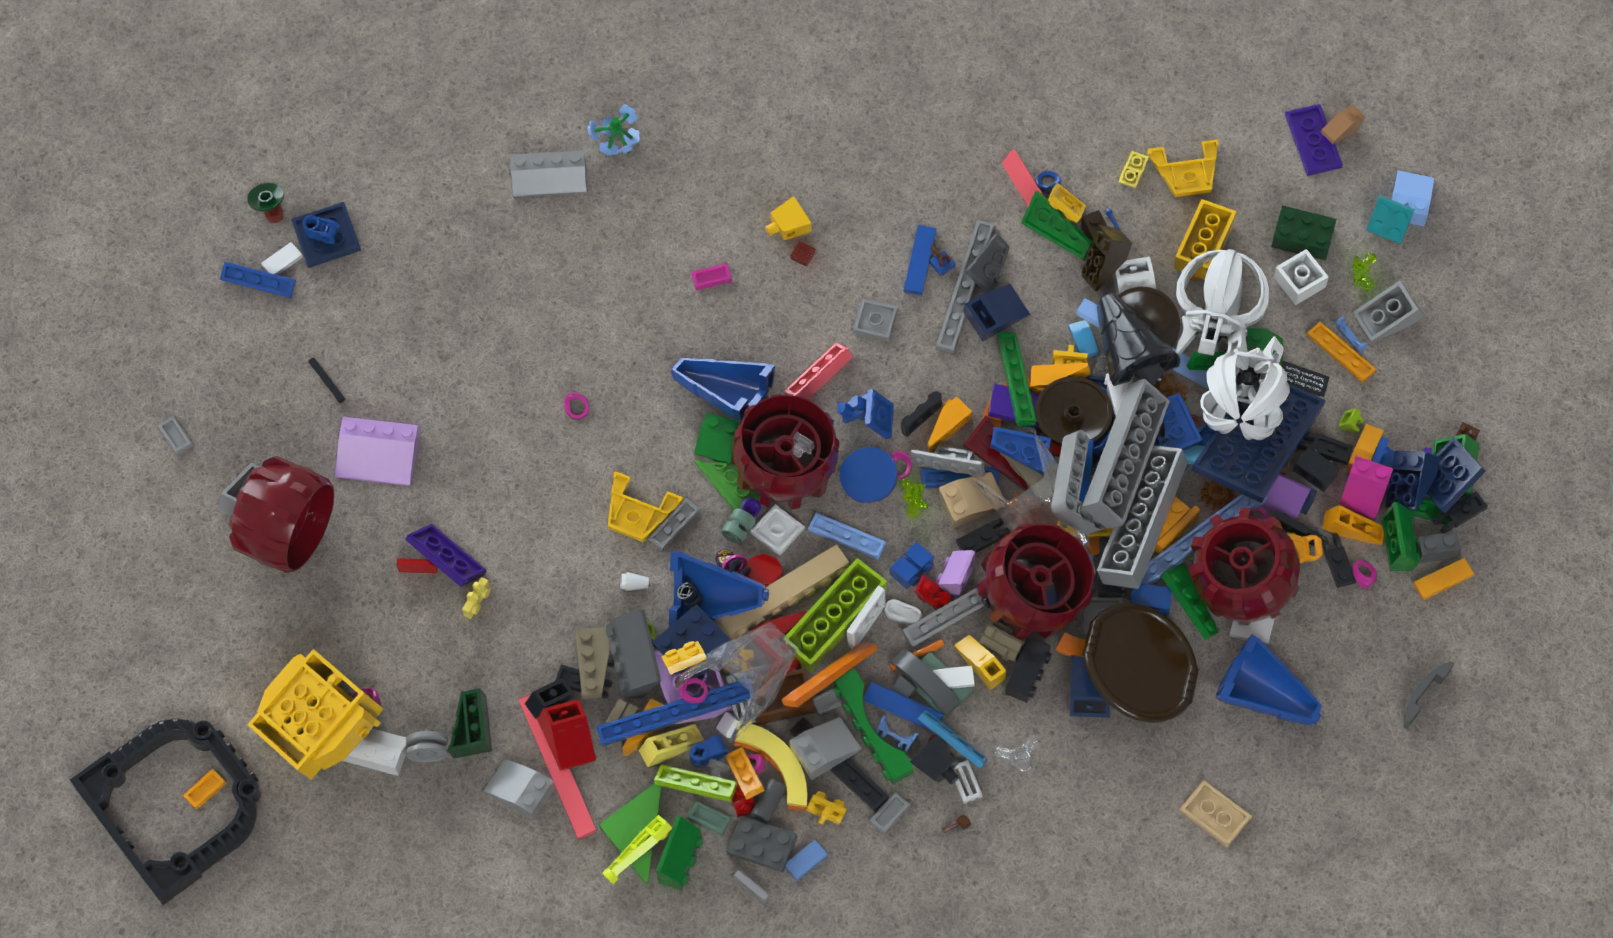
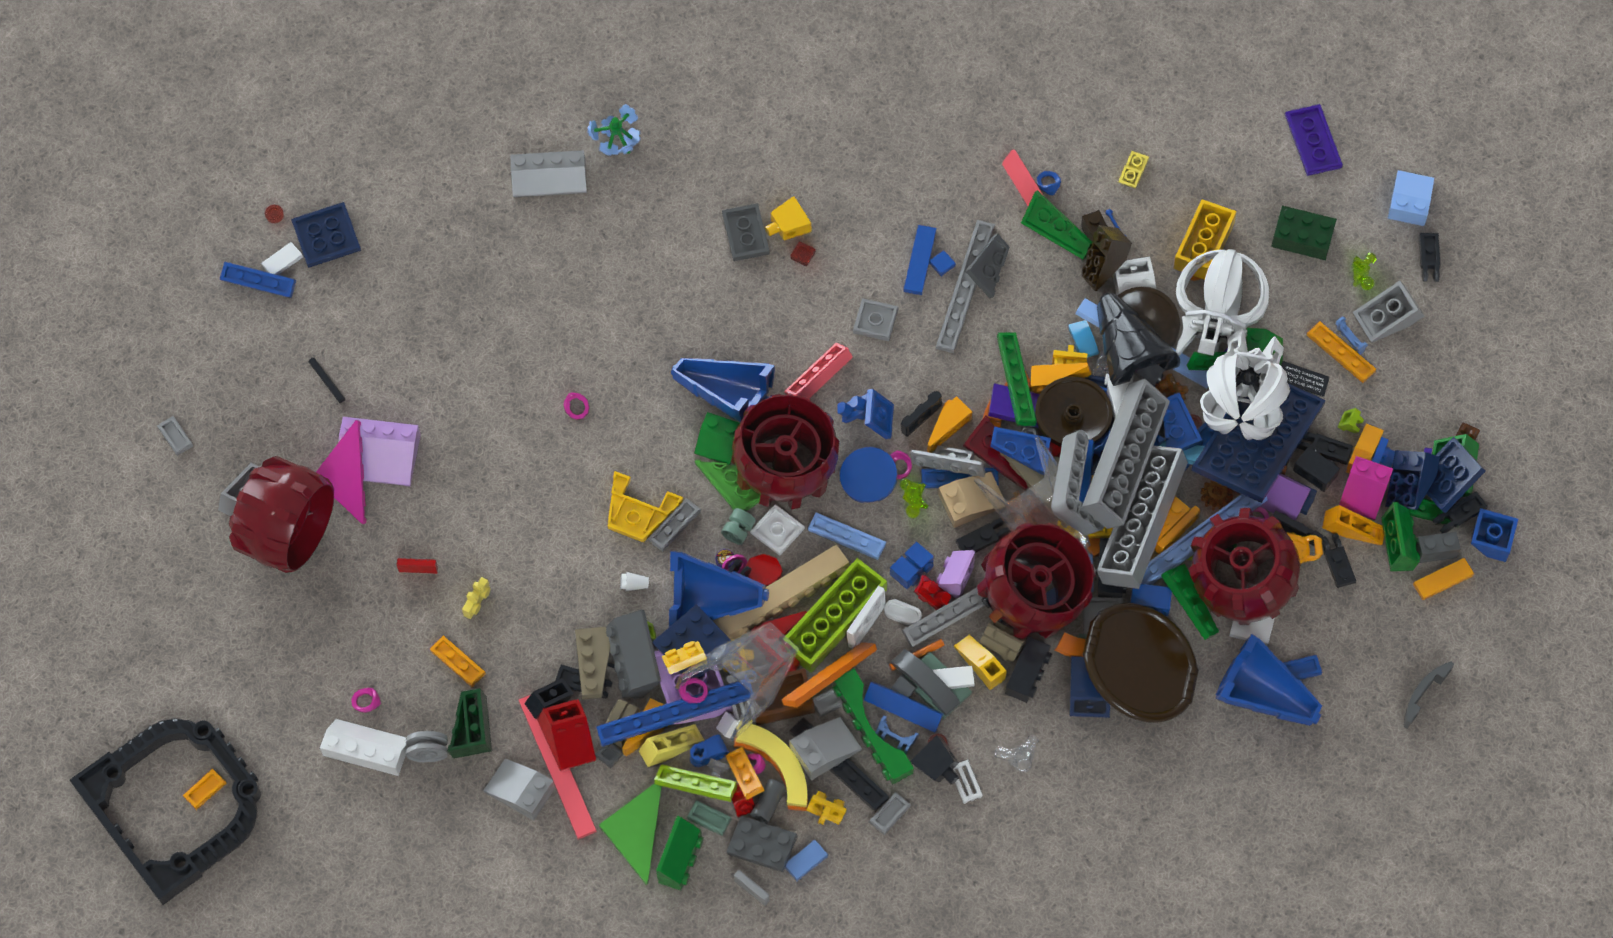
dark green dish [247,183,284,212] -> none
yellow piece [247,649,384,780] -> none
blue piece [303,215,340,244] -> none
dark purple tile [405,524,487,587] -> none
neon yellow plate [602,815,672,884] -> none
black wheel [677,582,703,609] -> none
dark pink tile [691,263,732,290] -> none
dark purple tile [741,497,761,517] -> none
clear tile [792,432,814,458] -> none
dark azure tile [918,710,988,768] -> none
reddish brown hand [930,246,951,267] -> none
reddish brown hand [942,815,971,833] -> none
dark blue slope [963,284,1030,342] -> none
yellow plate [1048,183,1086,223] -> none
yellow wing [1147,139,1219,198] -> none
tan tile [1179,780,1252,848] -> none
white brick [1273,249,1329,305] -> none
medium nougat slope [1321,105,1365,144] -> none
dark pink piece [1352,560,1377,589] -> none
teal plate [1366,195,1415,244] -> none
none -> dark pink tile [316,420,366,524]
none -> light orange tile [430,635,486,687]
none -> dark grey tile [595,744,623,769]
none -> dark grey plate [722,203,770,262]
none -> blue tile [1283,655,1322,680]
none -> black hinge [1419,233,1441,282]
none -> blue slope [1471,508,1518,562]

